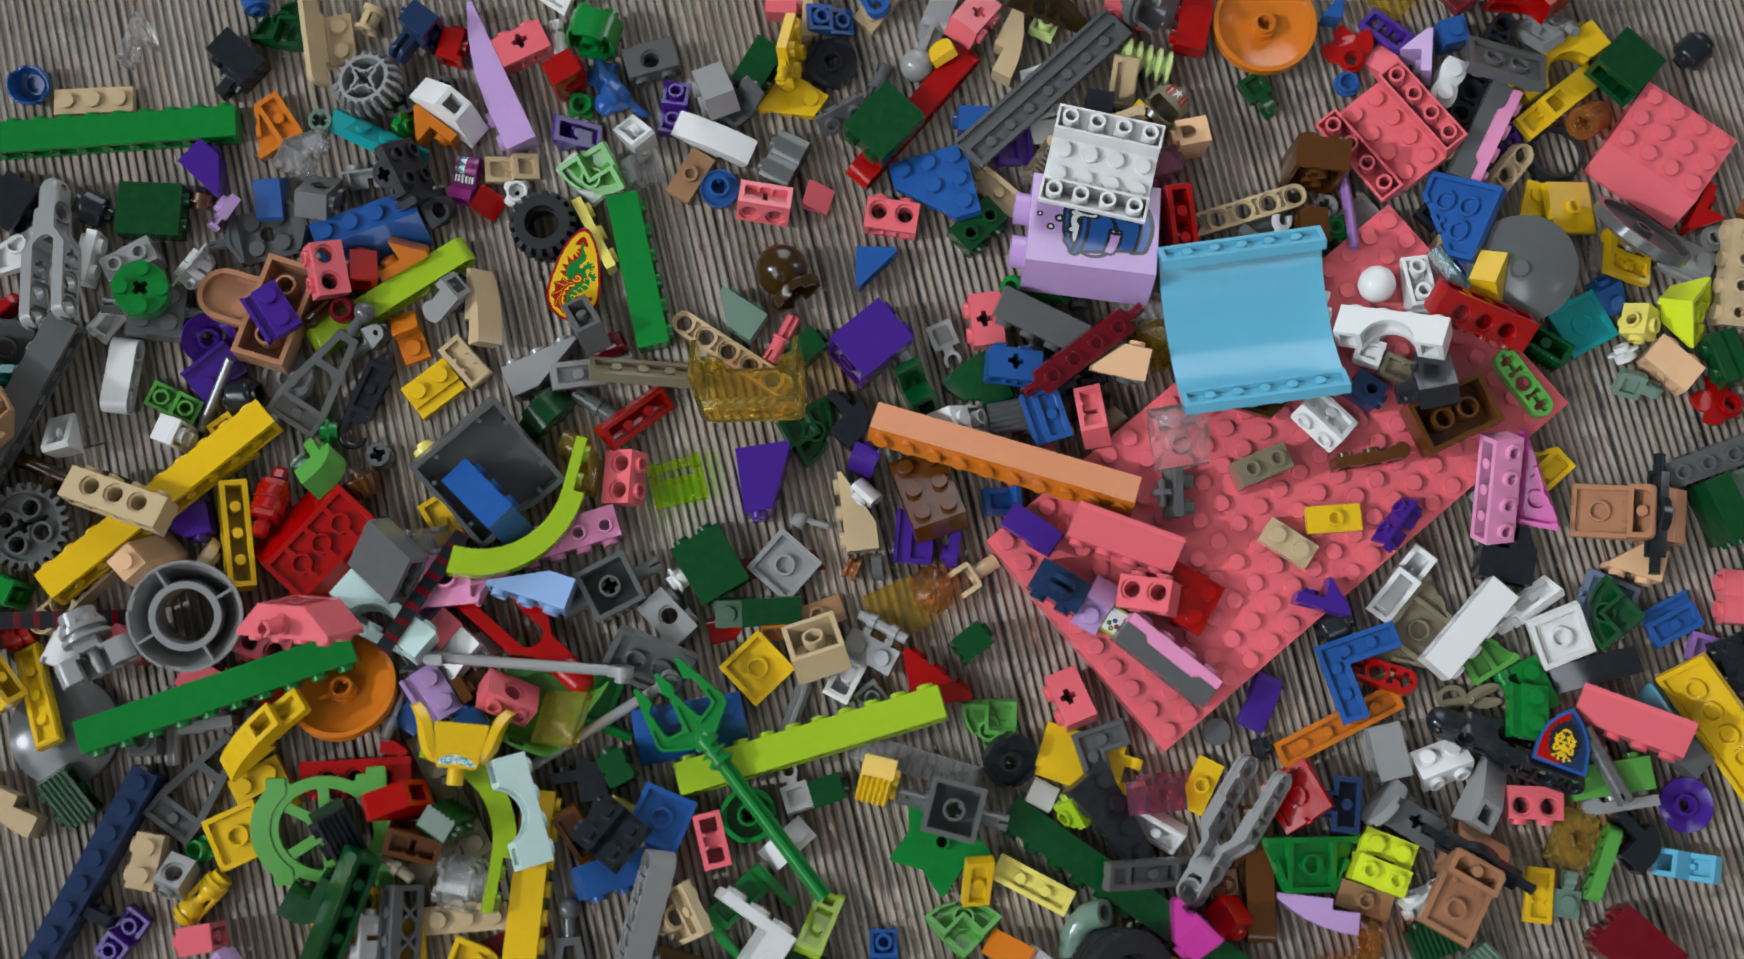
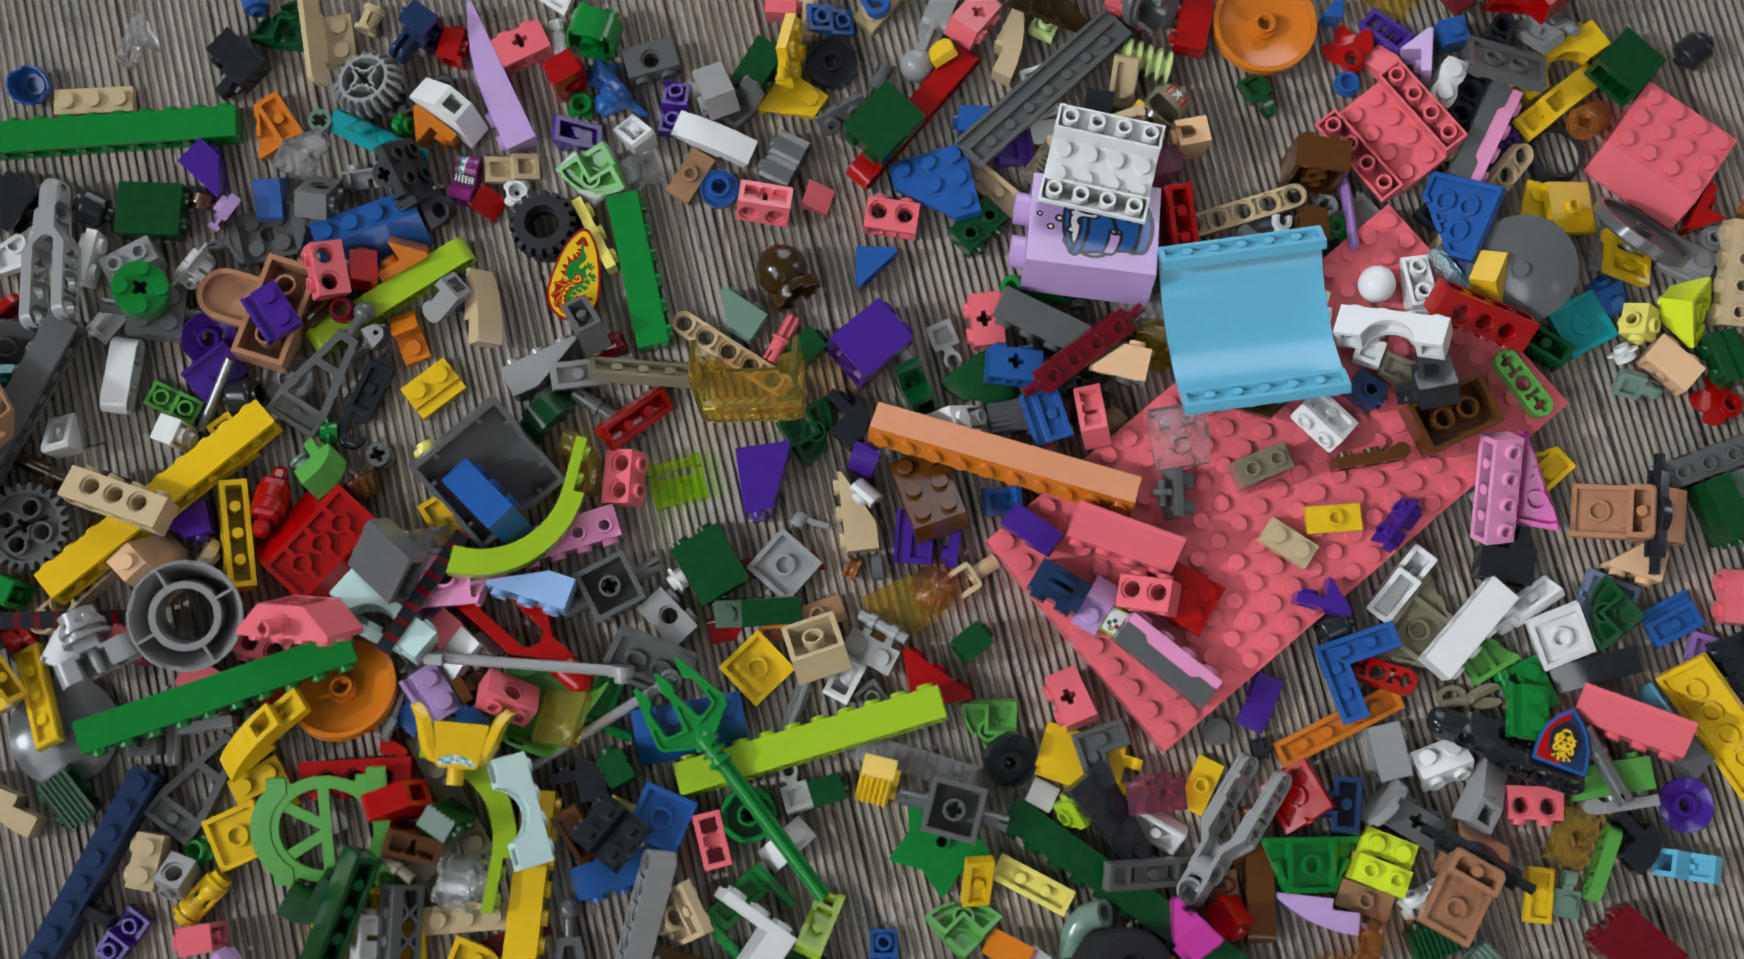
black brick [308,797,368,865] -> none
tan plate [438,333,494,391] -> none

